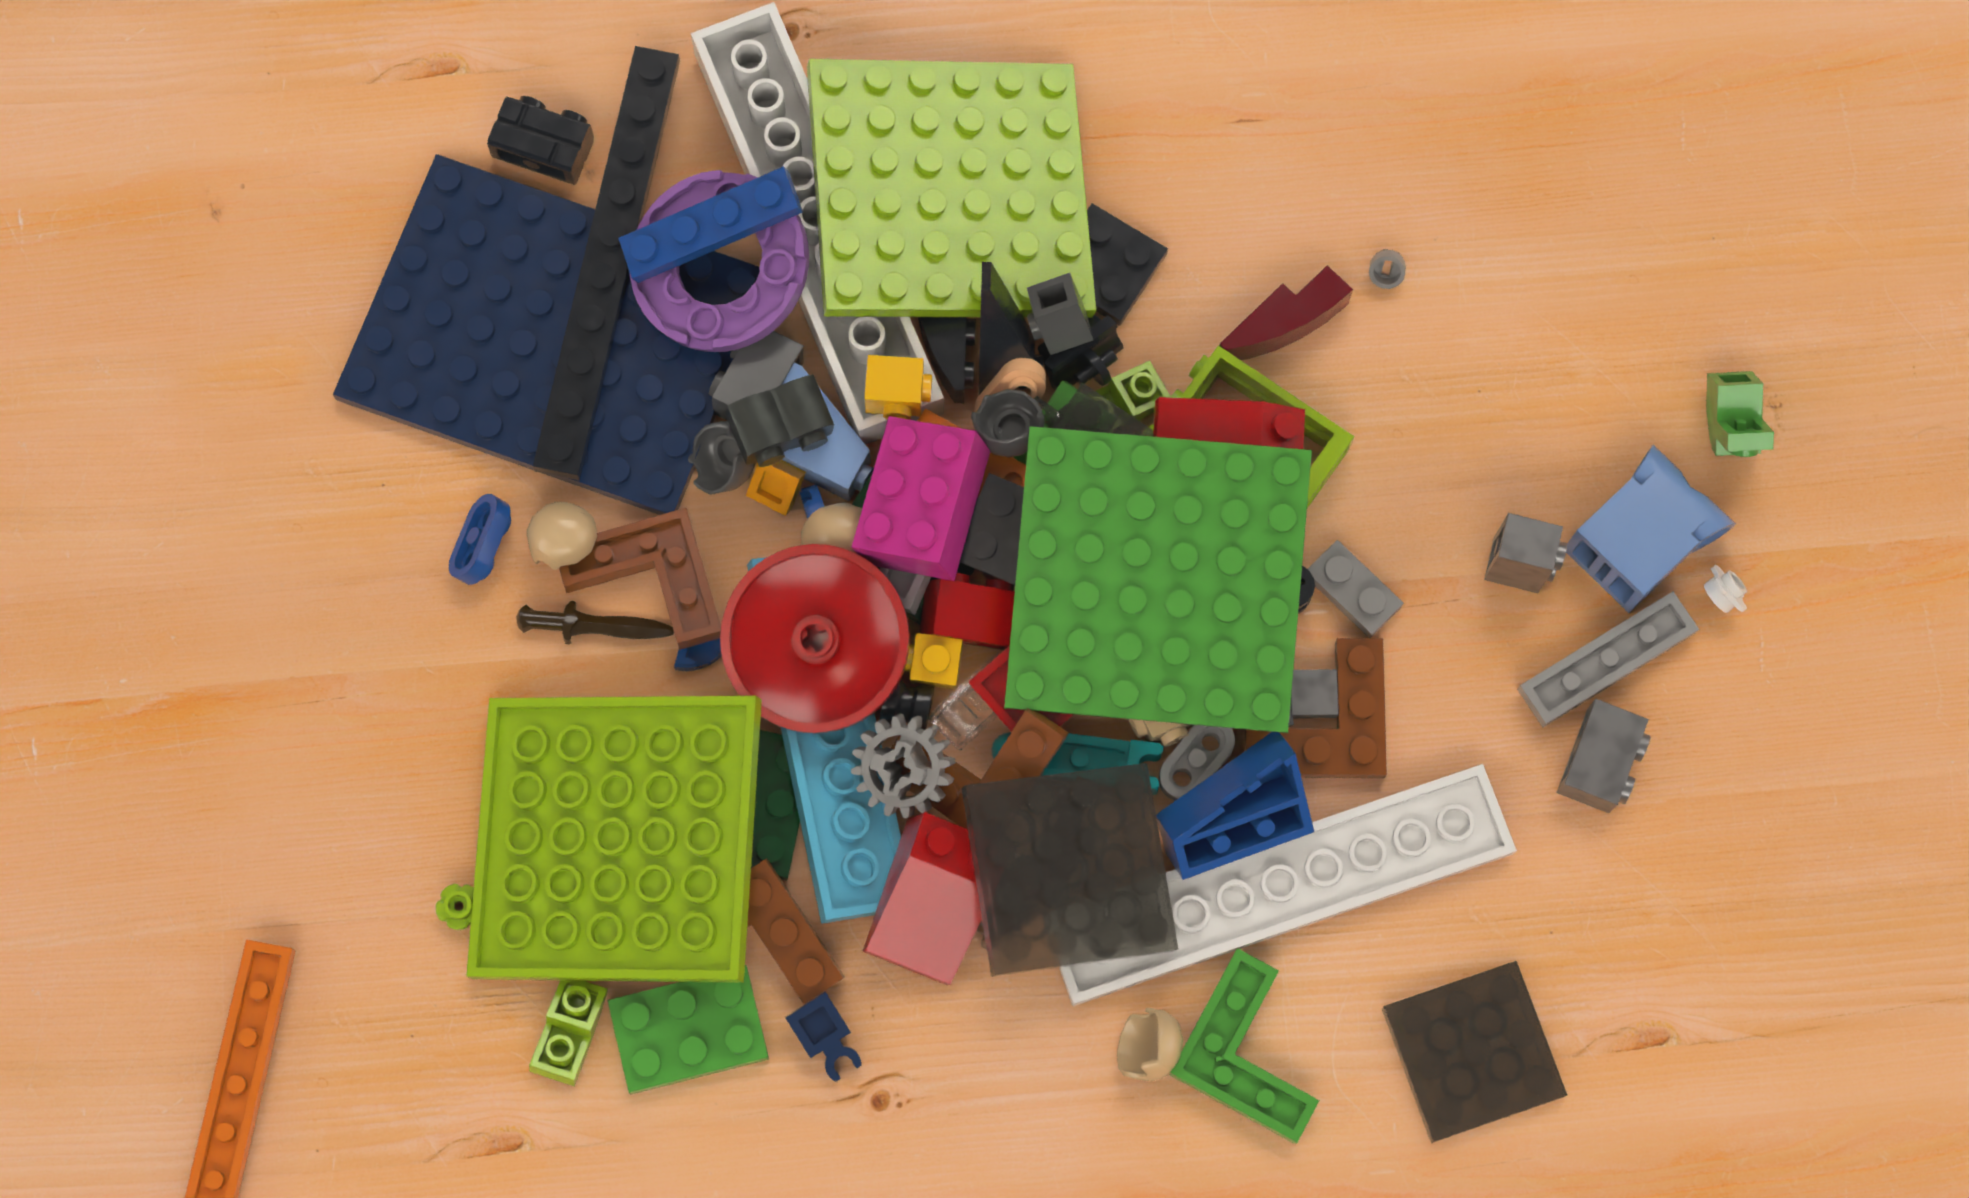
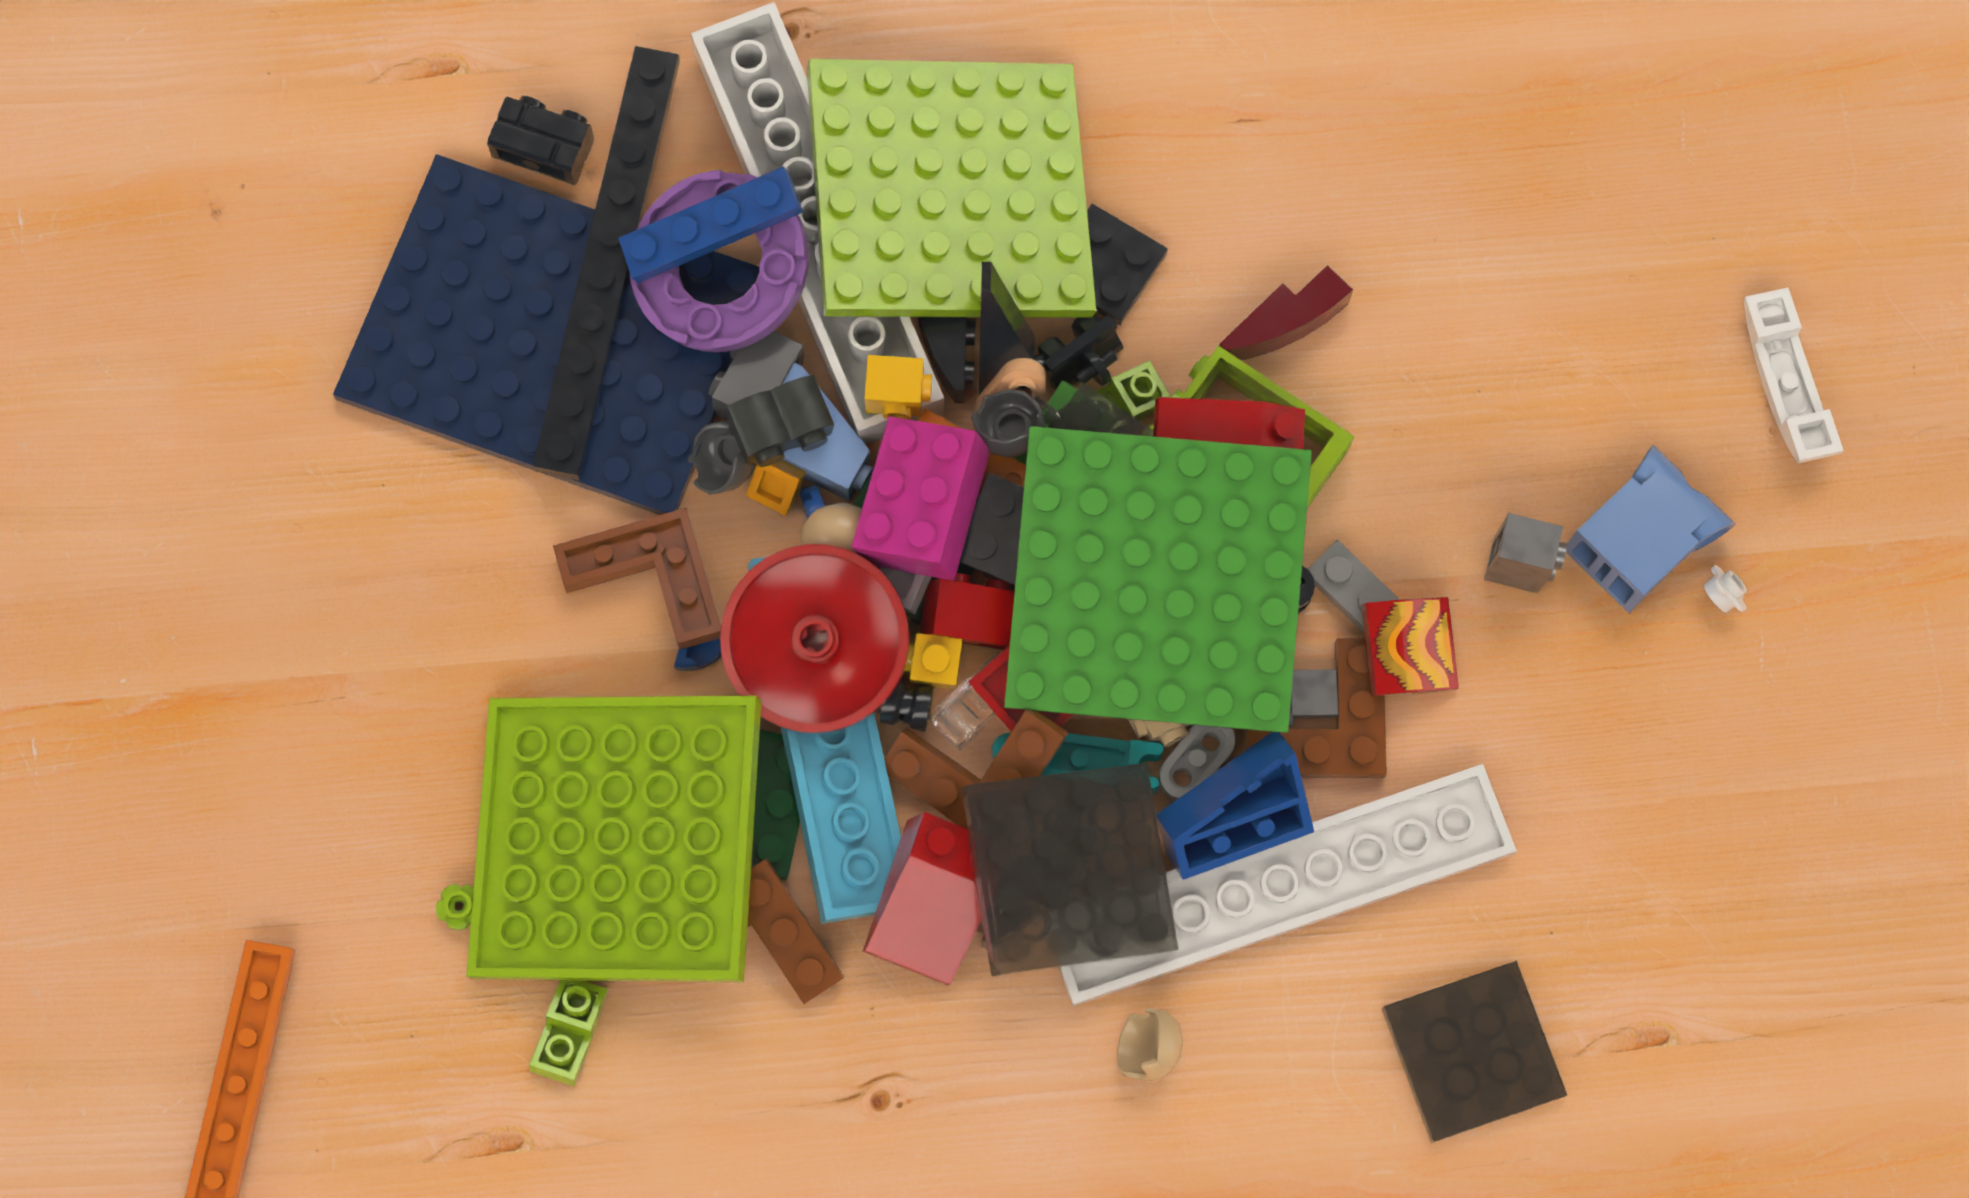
blue plate [449,494,511,585] -> none
dark brown sword [516,601,674,645] -> none
tan hair [527,502,597,570] -> none
bright green plate [607,965,769,1095] -> none
dark blue plate [785,991,862,1082] -> none
light grey gear [851,714,955,818] -> none
dark grey brick [1027,273,1093,355] -> none
bright green plate [1169,948,1320,1144] -> none
light grey hinge [1369,249,1406,289] -> none
light grey plate [1517,591,1699,727] -> none
flat silver brick [1557,699,1651,813] -> none
bright green brick [1706,371,1774,457] -> none
none -> slope [1361,597,1459,697]
none -> white slope [1743,288,1844,463]

